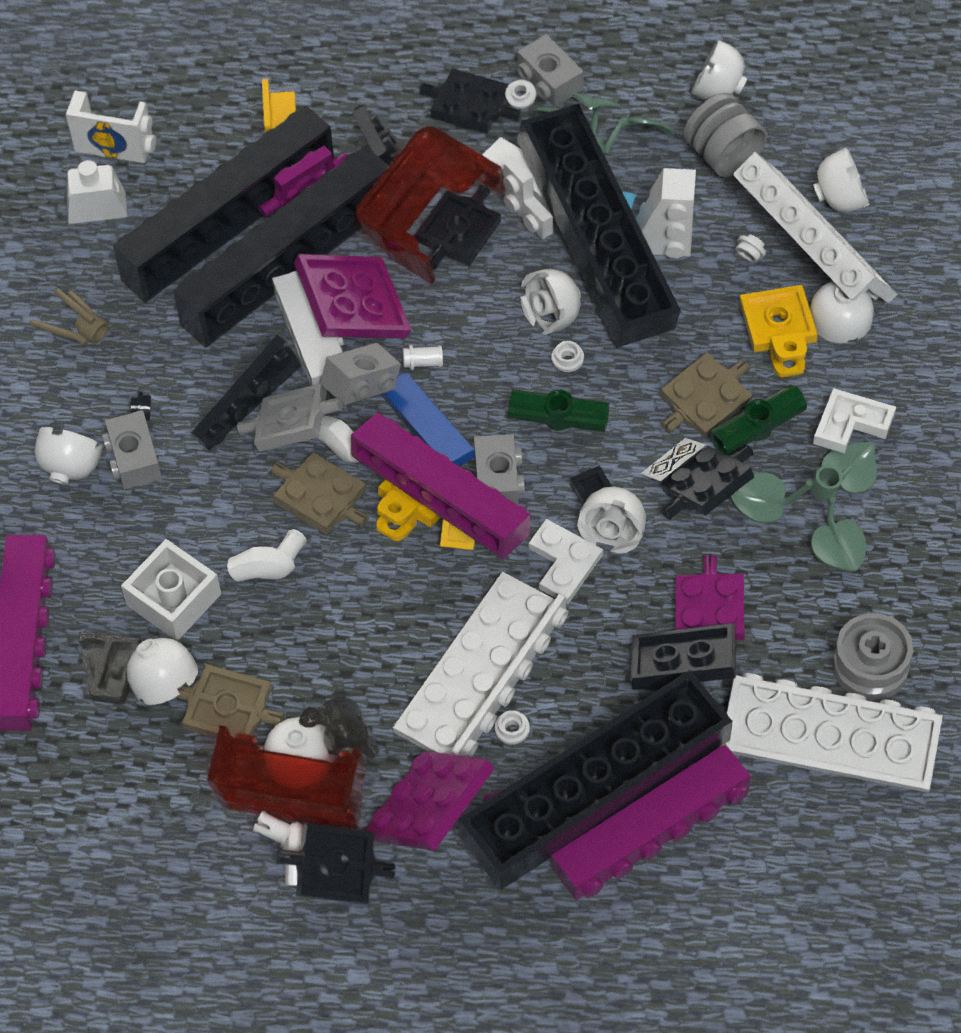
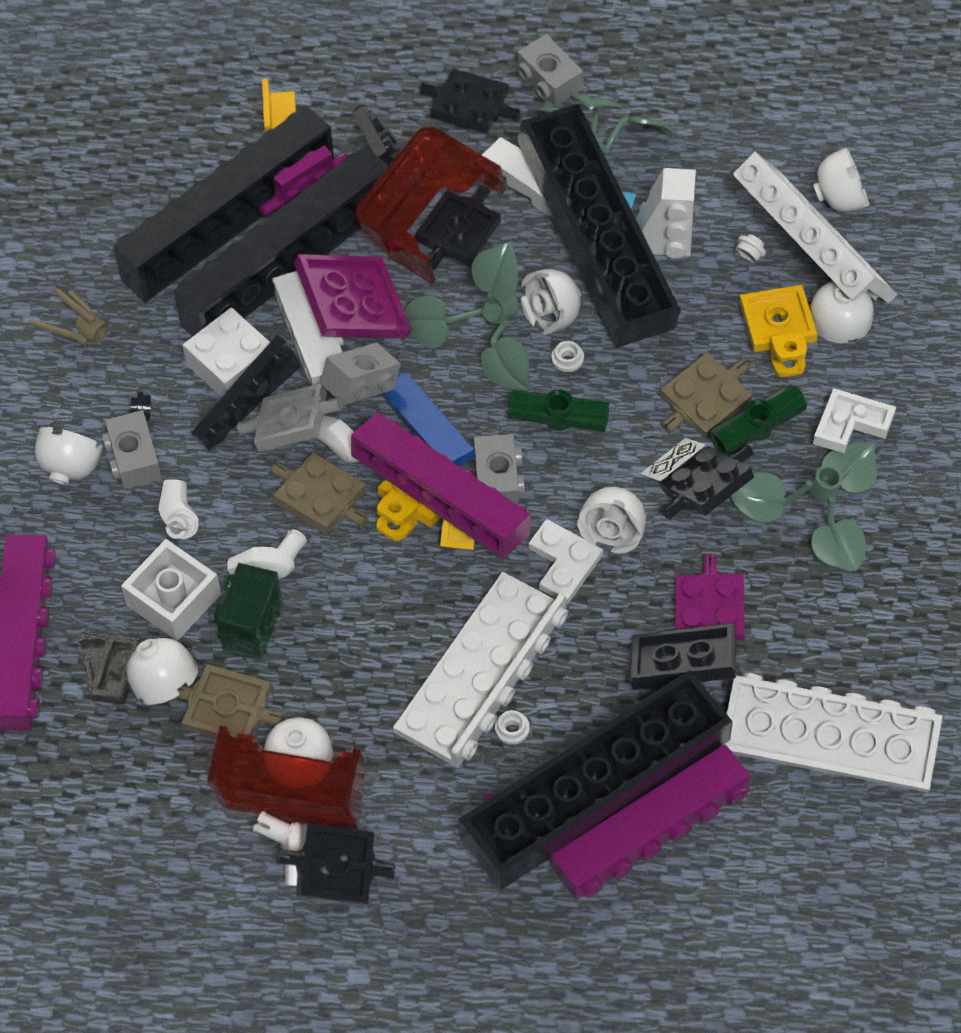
white panel [66,91,156,163] -> none
white torso [67,160,127,224] -> none
clear smoke piece [299,697,379,759] -> none
magenta plate [364,751,495,851] -> none
white pin [402,345,443,371] -> none
white plate [503,157,553,239] -> none
white plate [506,80,536,109] -> none
black plate [570,466,612,506] -> none
light grey wheel [684,93,767,177] -> none
white cylinder [691,40,747,101] -> none
light grey wheel [833,613,913,701] -> none
none -> white arm [158,480,199,539]
none -> white brick [183,307,270,397]
none -> clear green brick [213,562,283,661]
none -> sand green plant [404,242,531,391]

